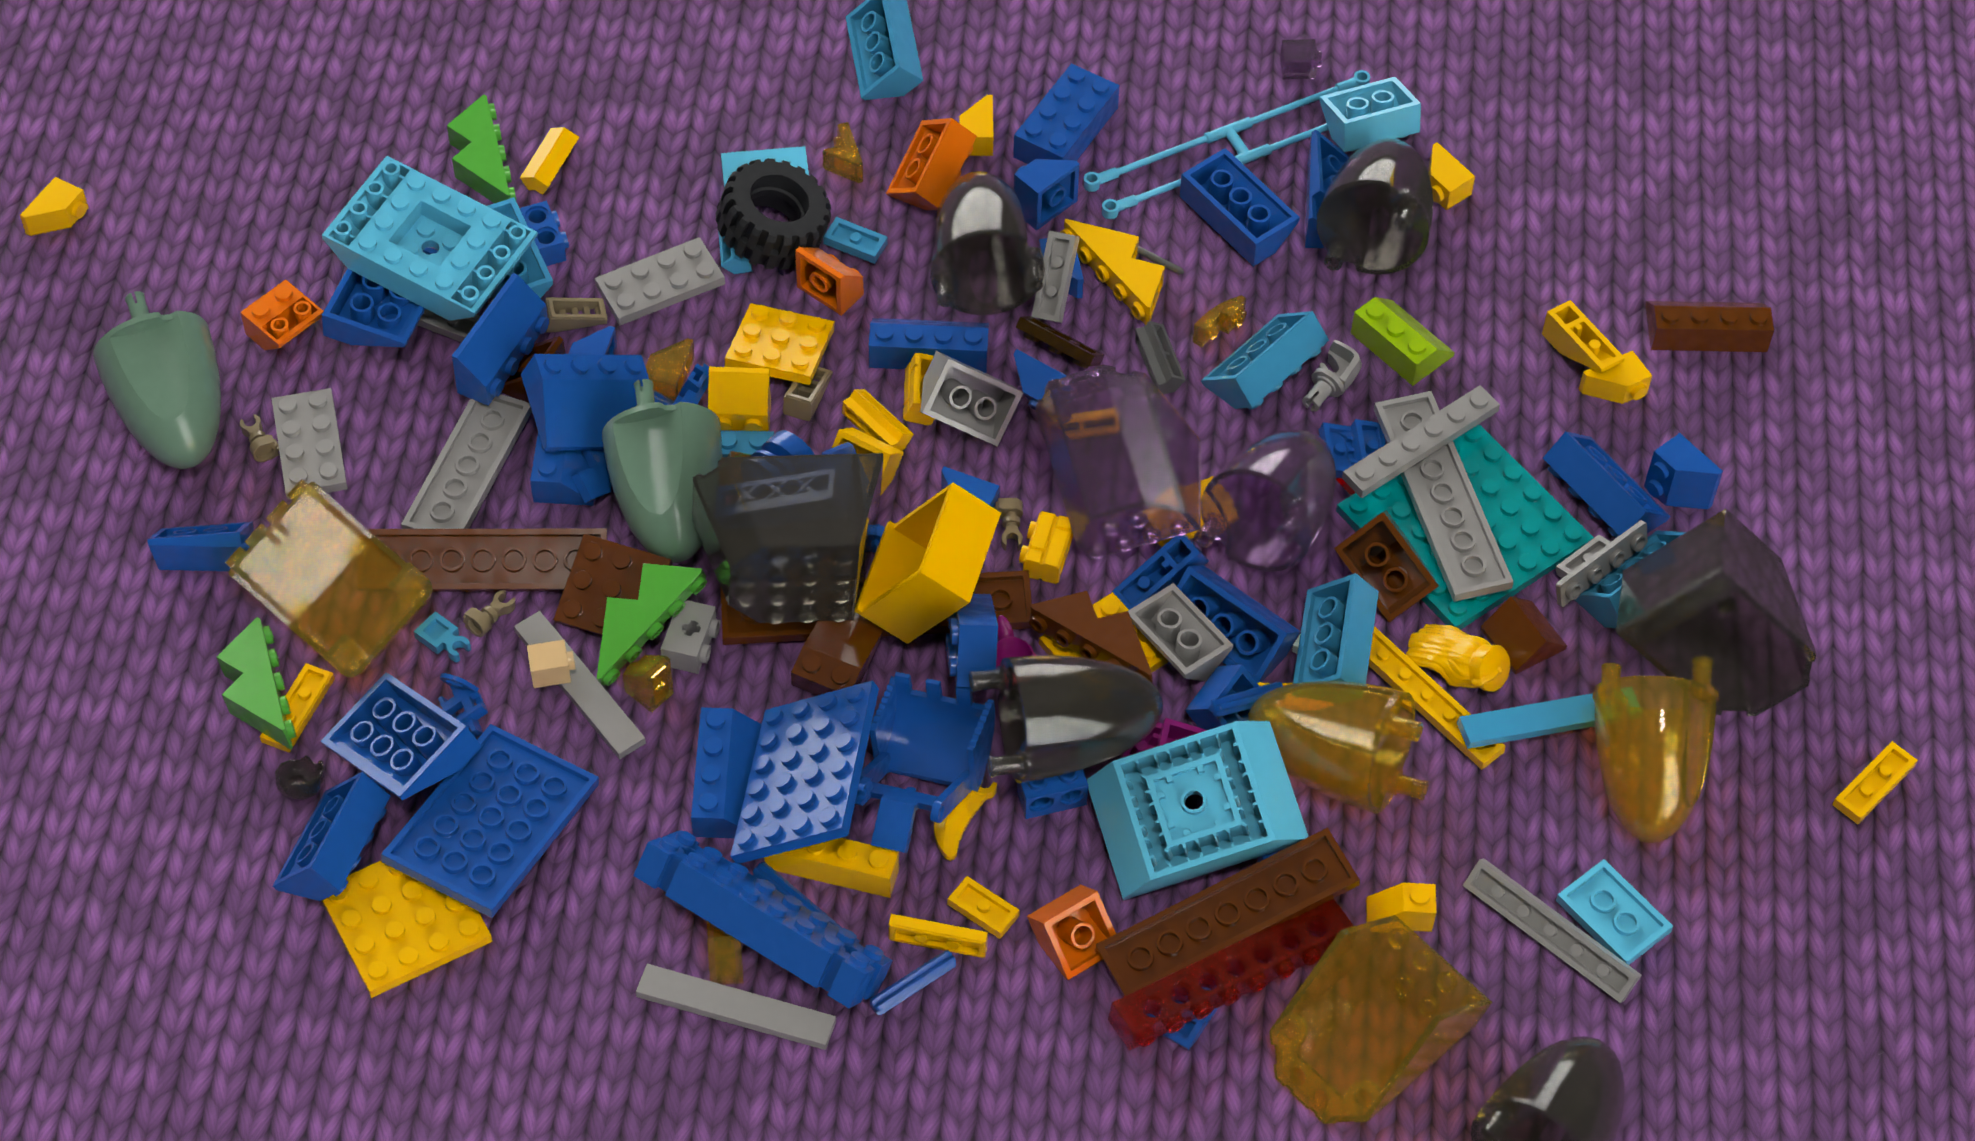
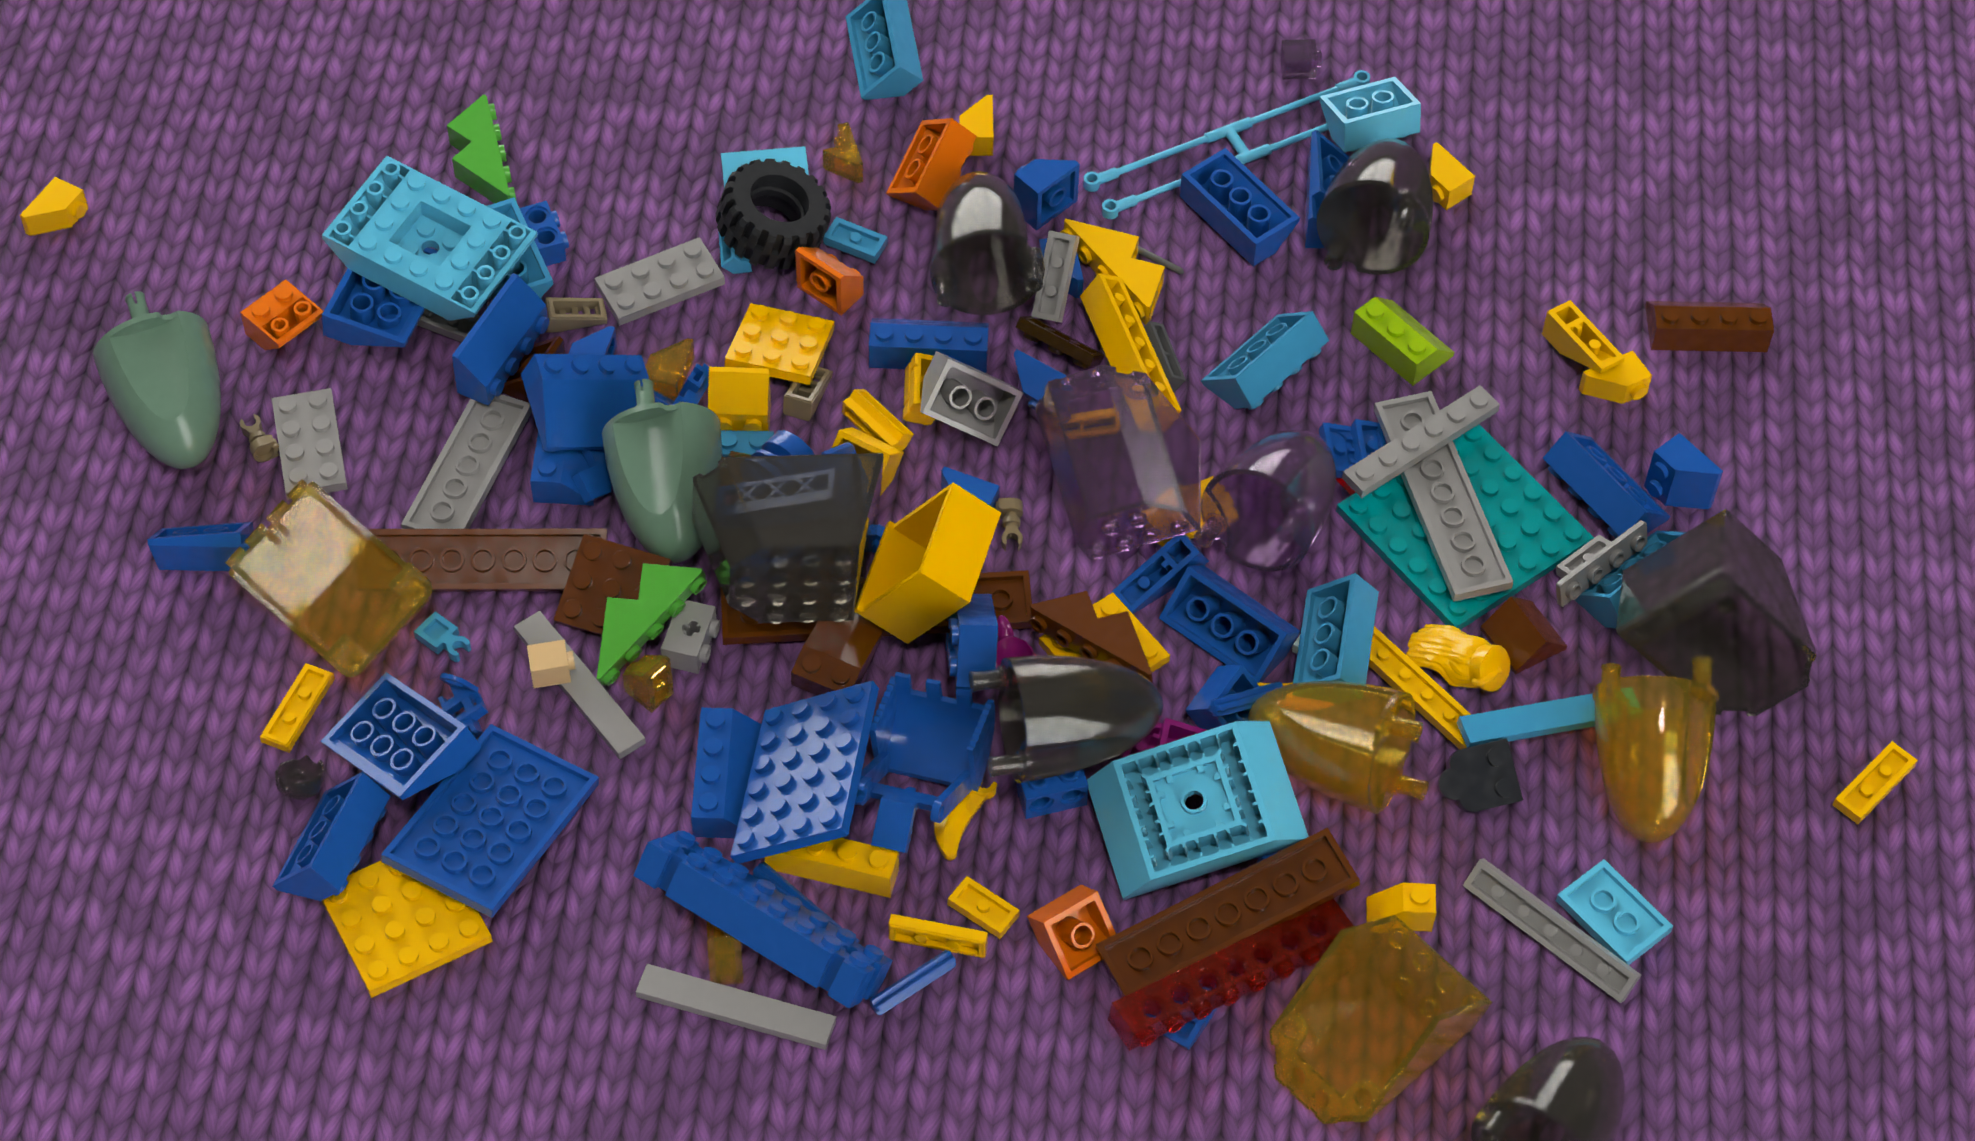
bright green slope [216,617,296,749] -> none
dark tan piece [463,590,516,637] -> none
yellow piece [520,127,579,195] -> none
blue brick [1013,63,1120,164] -> none
yellow brick [1019,511,1075,584] -> none
light grey slope [1128,583,1233,681] -> none
clear yellow slope [1193,295,1247,347] -> none
light grey piece [1302,340,1362,412] -> none
reddish brown slope [1334,510,1439,622] -> none
none -> yellow brick [1080,273,1182,433]
none -> black plate [1438,738,1523,813]

